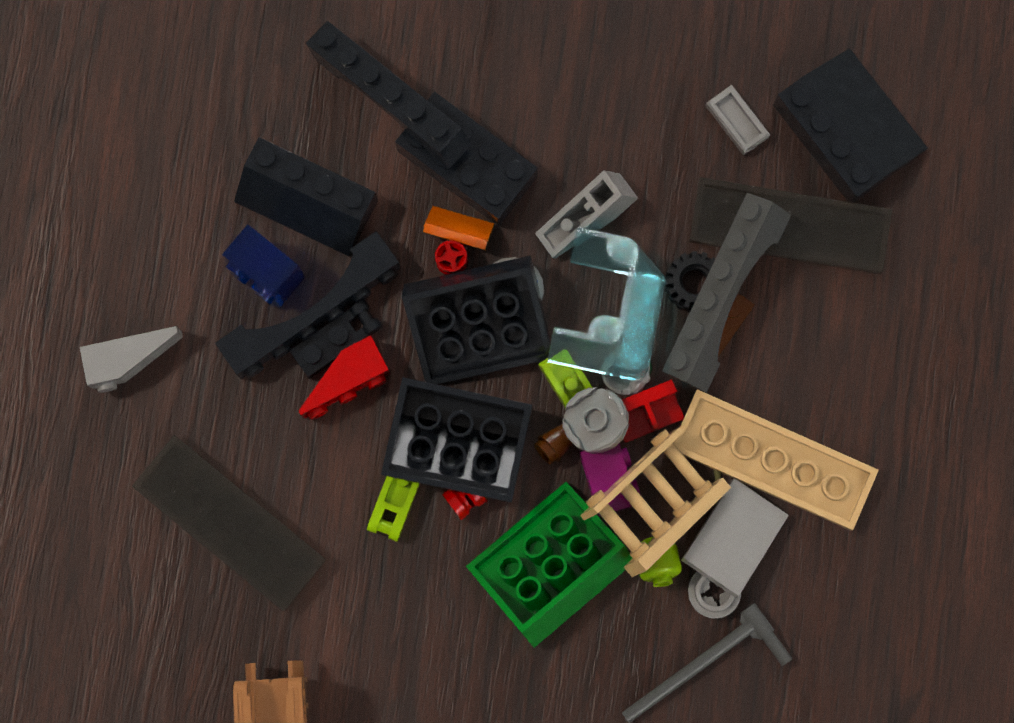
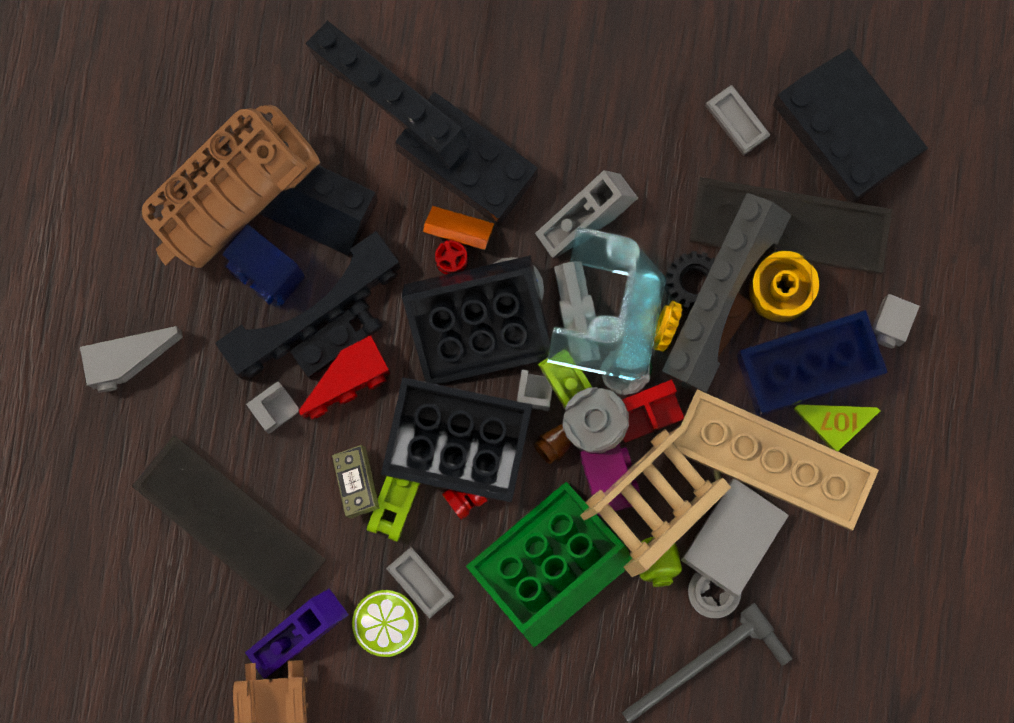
none -> medium nougat piece [142,105,320,268]
none -> dark purple slope [245,588,349,679]
none -> light grey panel [246,381,299,434]
none -> tile [332,445,380,519]
none -> dish [352,590,418,657]
none -> light grey tile [386,547,454,619]
none -> light grey panel [517,370,553,411]
none -> light grey piece [554,262,601,363]
none -> yellow gear [651,301,682,352]
none -> clear blue brick [736,310,888,417]
none -> yellow brick [749,251,819,322]
none -> lime tile [794,405,880,451]
none -> light grey brick [869,294,919,348]

